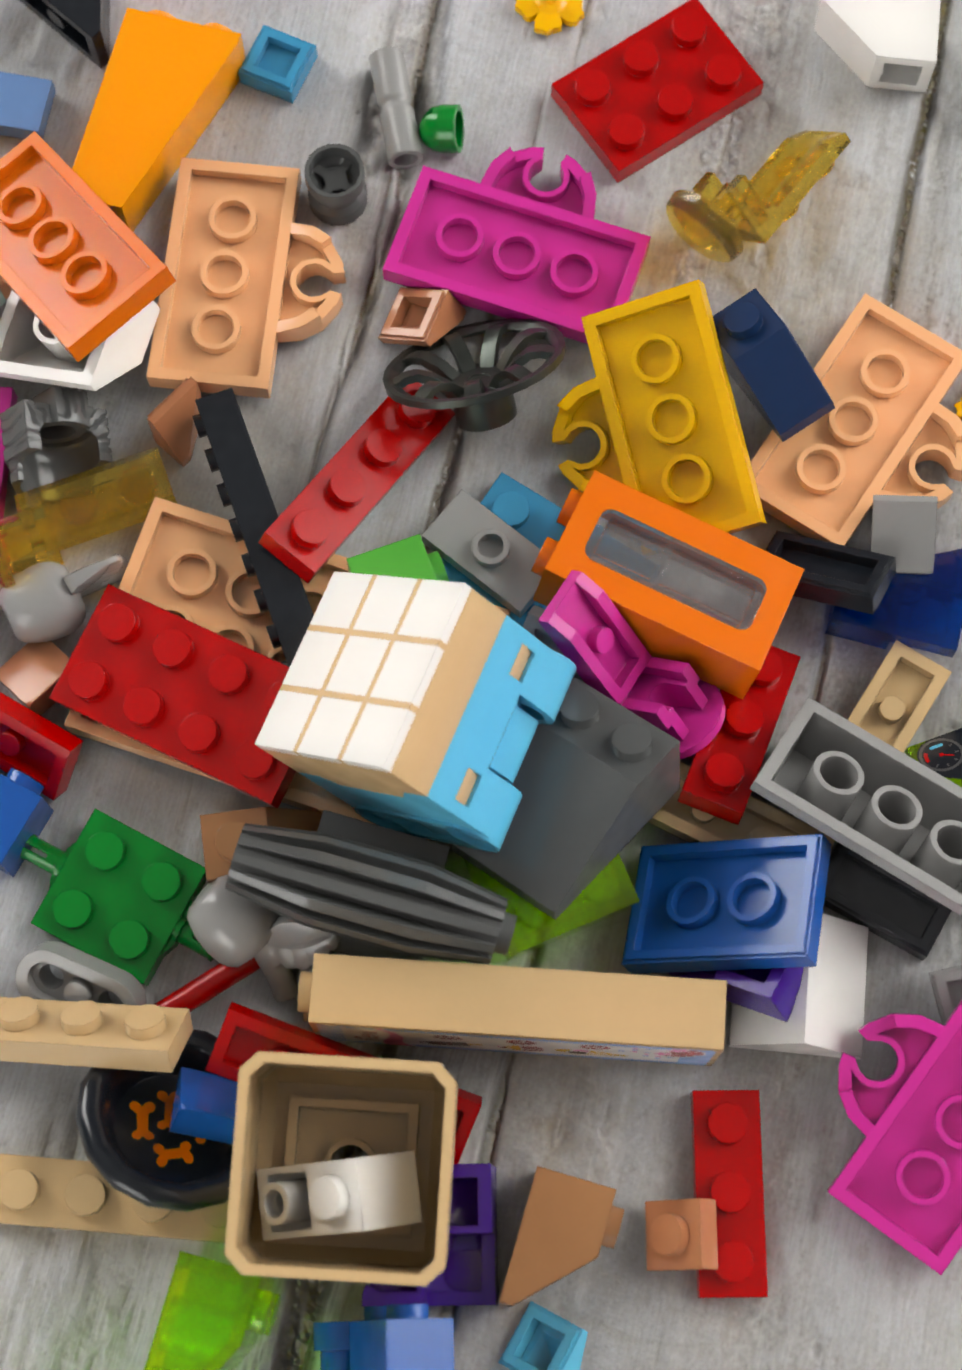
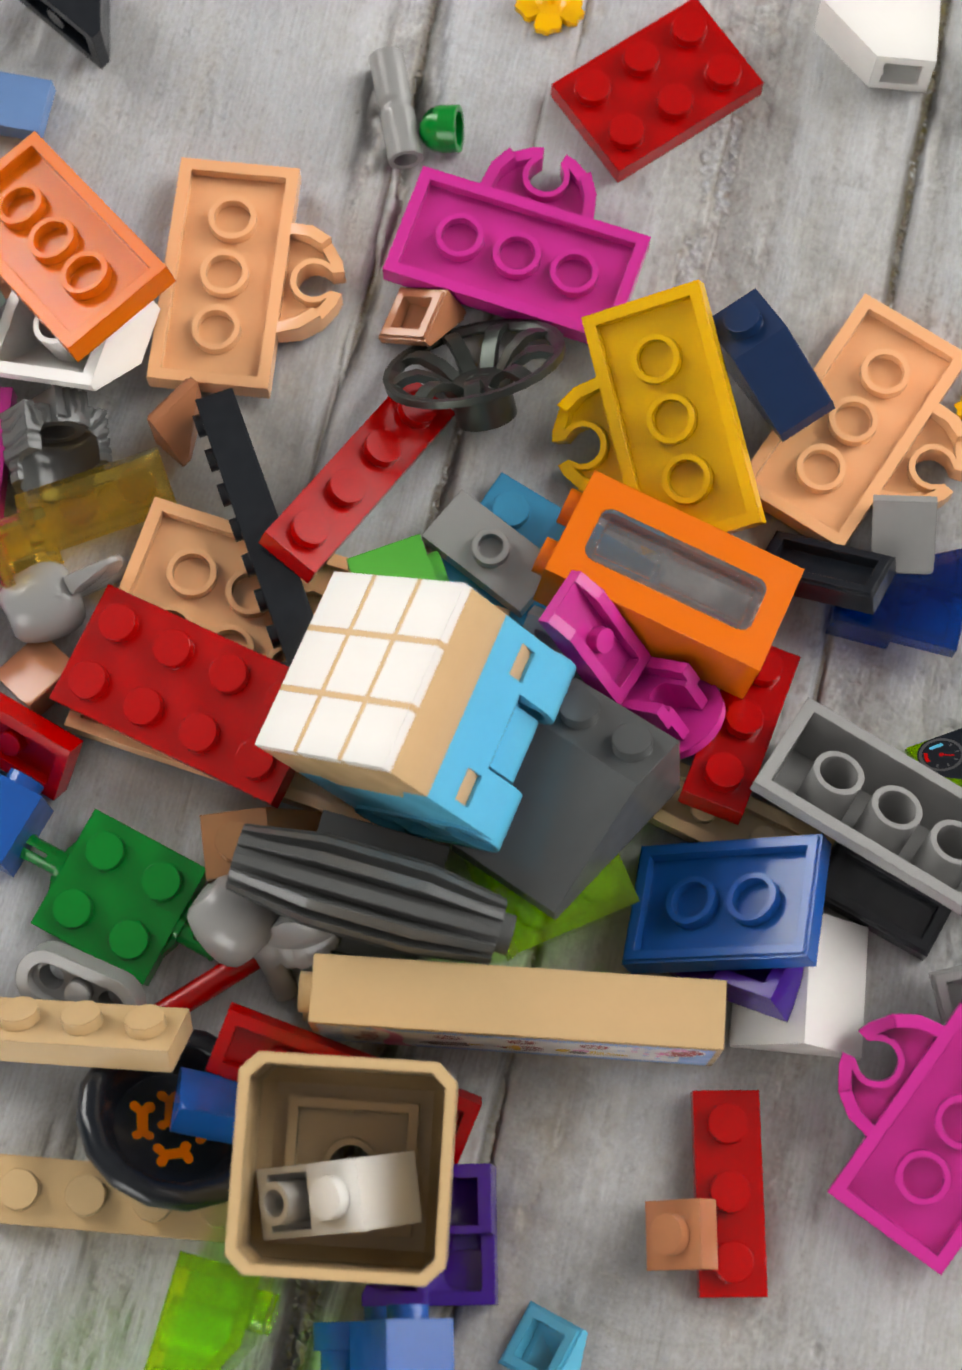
light orange slope [72,8,246,232] -> none
dark azure tile [238,25,318,104] -> none
dark grey wheel [305,144,367,226] -> none
medium nougat slope [499,1166,624,1307] -> none
clear yellow piece [666,130,851,263] -> none
tan plate [848,640,952,753] -> none

